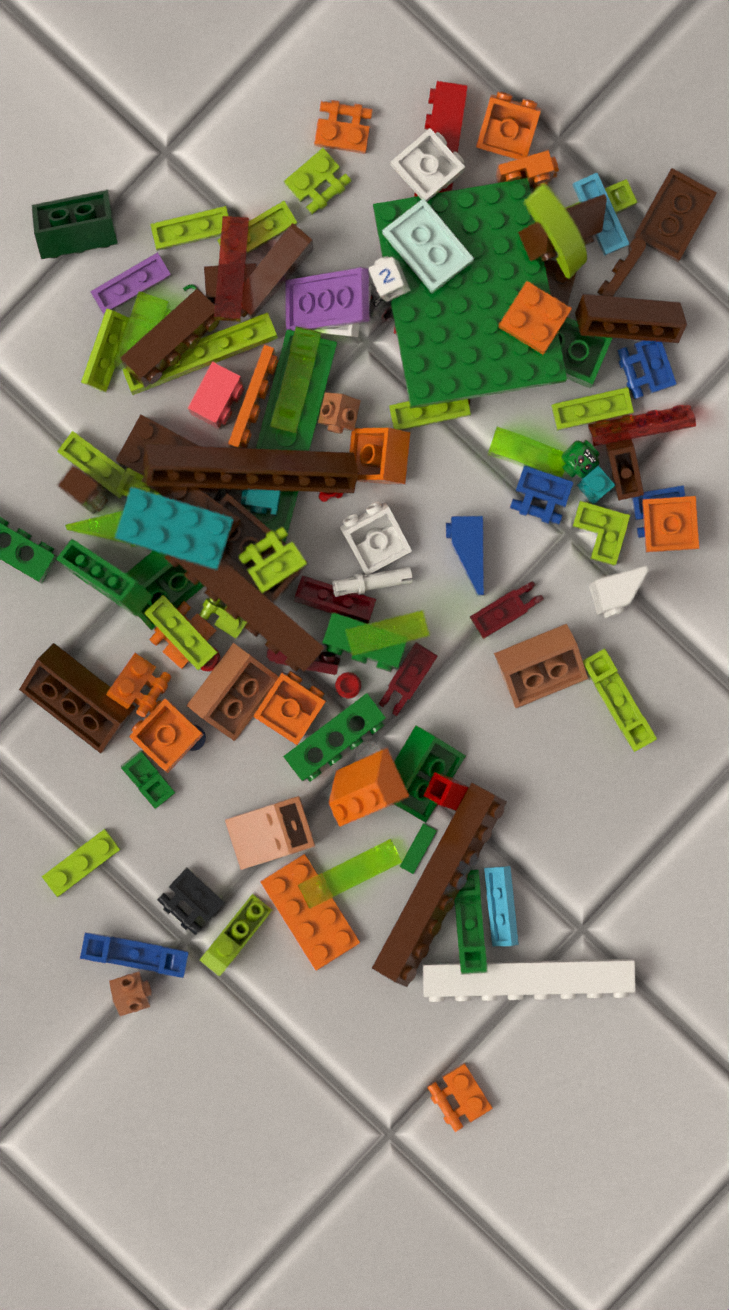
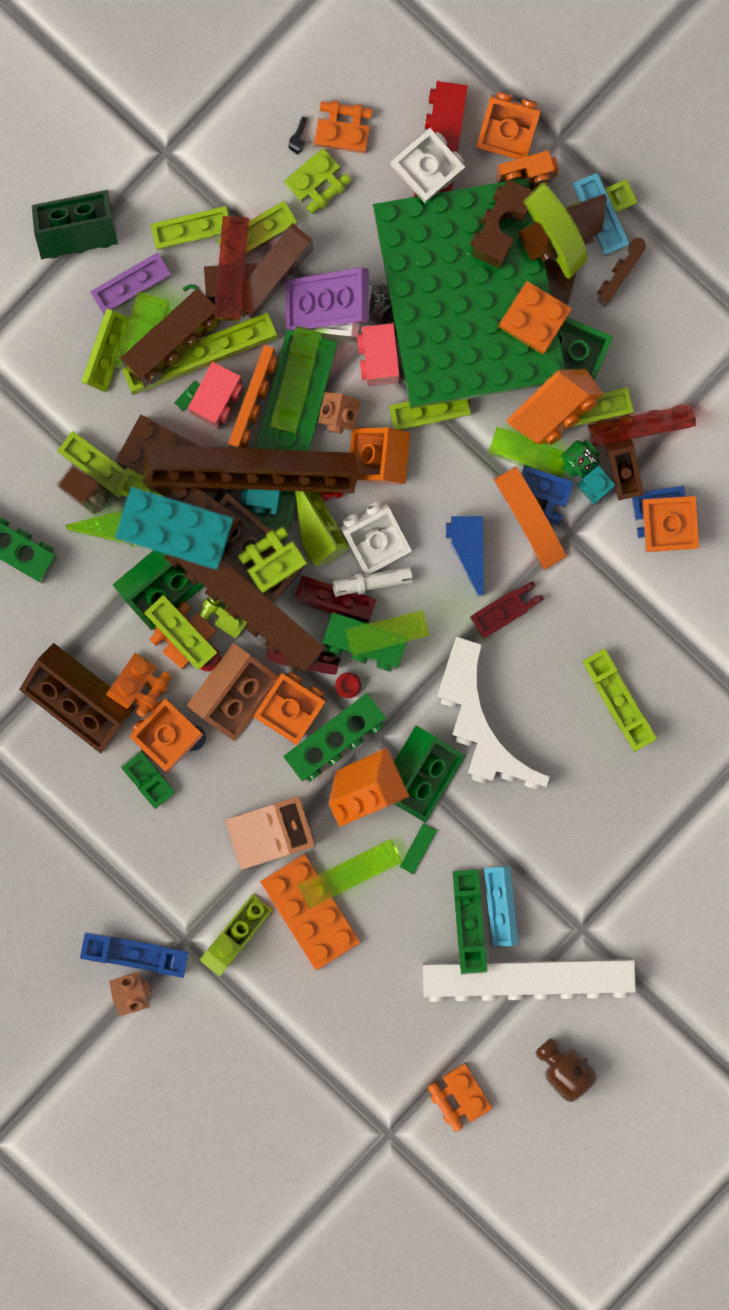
lime plate [41,829,121,897] -> none
green brick [56,539,153,617] -> none
black plate [157,867,225,935] -> none
white brick [369,257,410,302] -> none
reddish brown brick [372,783,507,987] -> none
dark red hinge [378,642,438,716] -> none
light aqua plate [382,198,474,293] -> none
red brick [424,772,469,811] -> none
nougat slope [494,624,588,708] -> none
lime plate [572,501,630,566] -> none
reddish brown brick [575,294,687,343] -> none
white slope [589,566,648,618] -> none
blue plate [617,340,677,400] -> none
reddish brown plate [633,168,717,262] -> none
none -> green piece [174,380,200,412]
none -> black hand [288,116,308,155]
none -> lime slope [295,491,351,566]
none -> coral brick [357,323,399,386]
none -> white arch [437,637,550,790]
none -> reddish brown arch [470,179,534,269]
none -> orange slope [493,466,566,570]
none -> orange slope [506,369,603,445]
none -> reddish brown piece [535,1038,597,1102]

